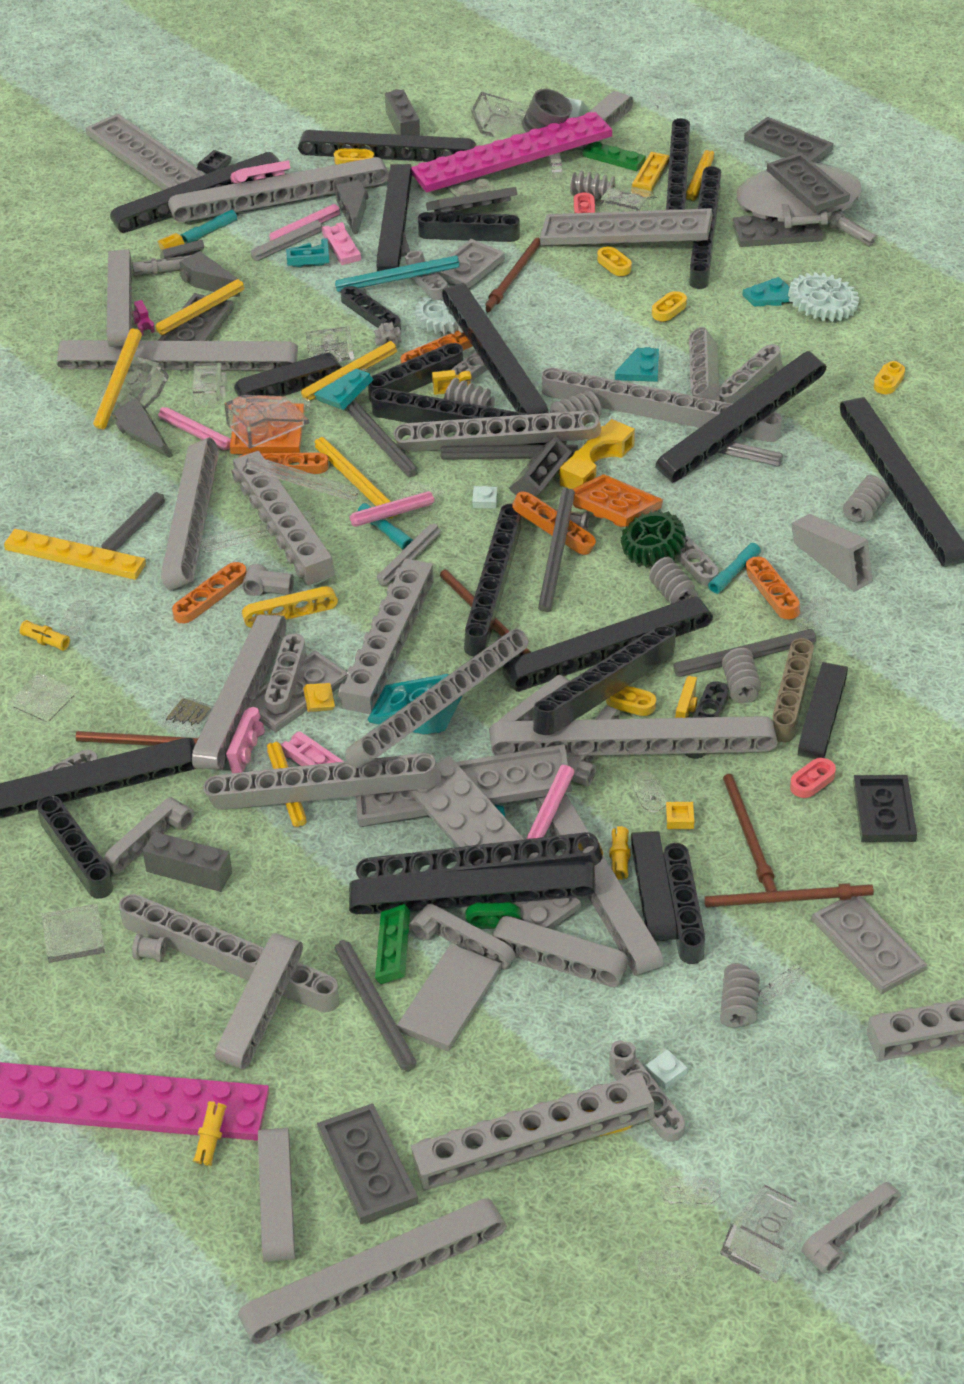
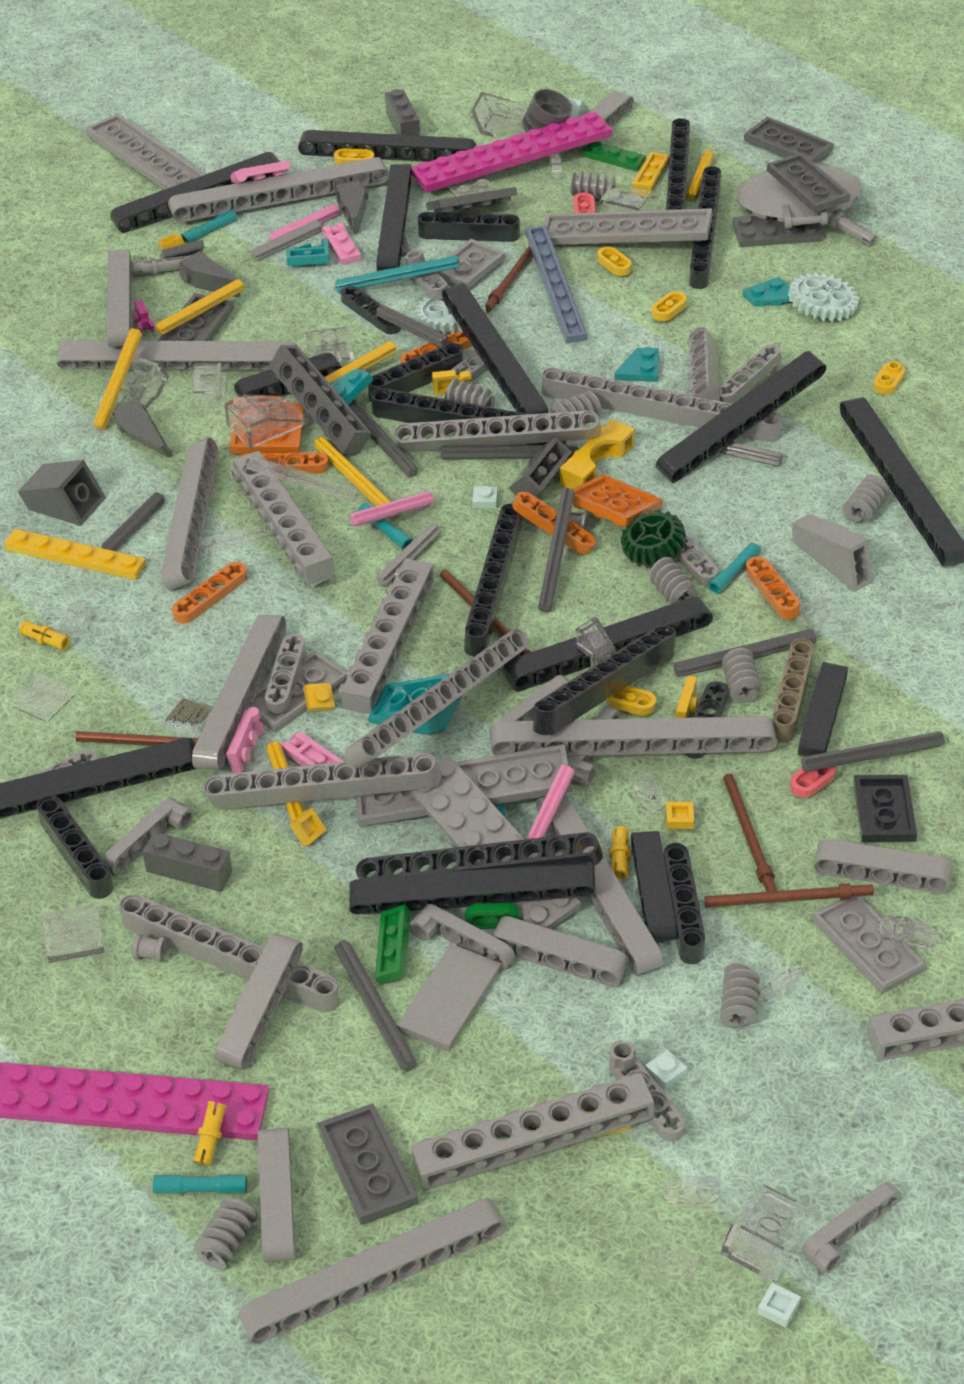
bright pink axle [158,407,231,450] -> none
black plate [197,150,232,174] -> none
yellow beam [241,586,338,628] -> none
light grey piece [242,564,294,596] -> none
light grey gear [374,322,402,346] -> none
none -> dark grey slope [18,459,106,526]
none -> teal piece [153,1175,247,1194]
none -> light grey piece [194,1198,258,1270]
none -> dark grey brick [269,345,371,455]
none -> yellow plate [289,808,327,846]
none -> dark grey axle [376,305,448,347]
none -> sand blue tile [525,225,587,343]
none -> clear slope [576,617,617,668]
none -> light aqua plate [757,1283,801,1328]
none -> dark grey axle [801,731,945,772]
none -> light grey beam [814,839,952,894]
none -> clear piece [878,915,940,950]

